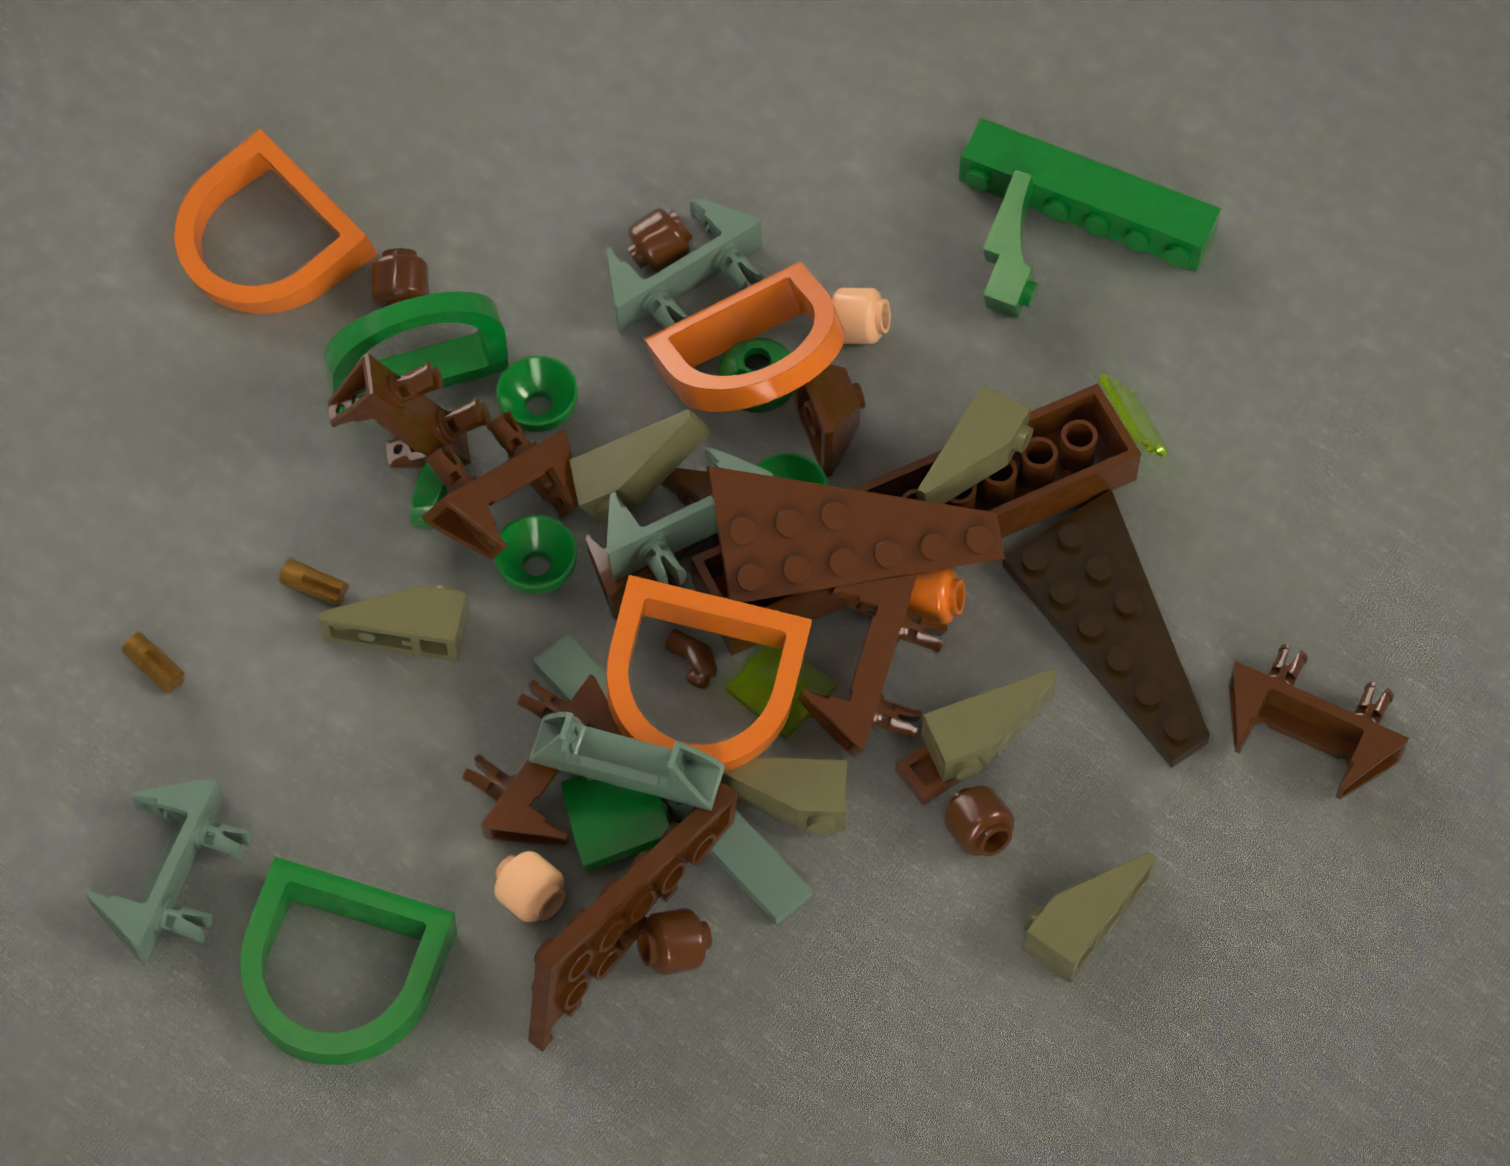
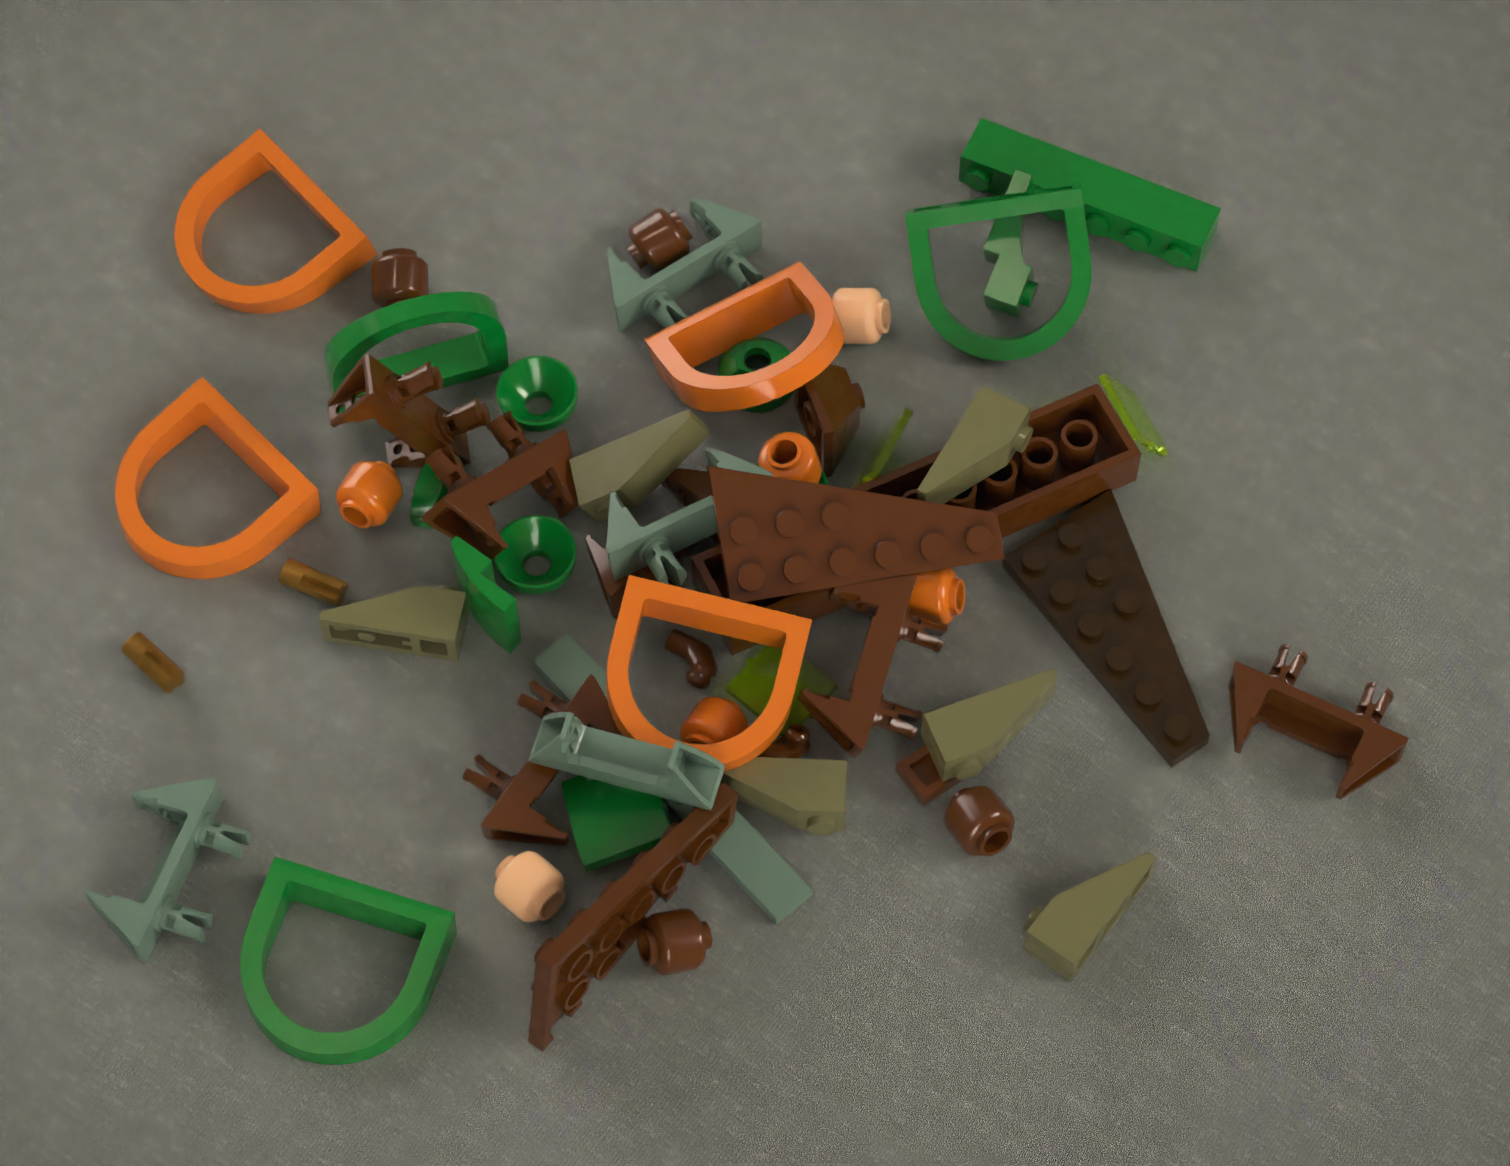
none -> orange window [115,377,321,579]
none -> orange head [335,461,403,528]
none -> green slope [450,535,522,654]
none -> orange head [680,697,749,744]
none -> reddish brown arm [757,724,810,758]
none -> orange head [758,432,822,484]
none -> clear neon green piece [852,407,914,488]
none -> green window [905,183,1092,361]

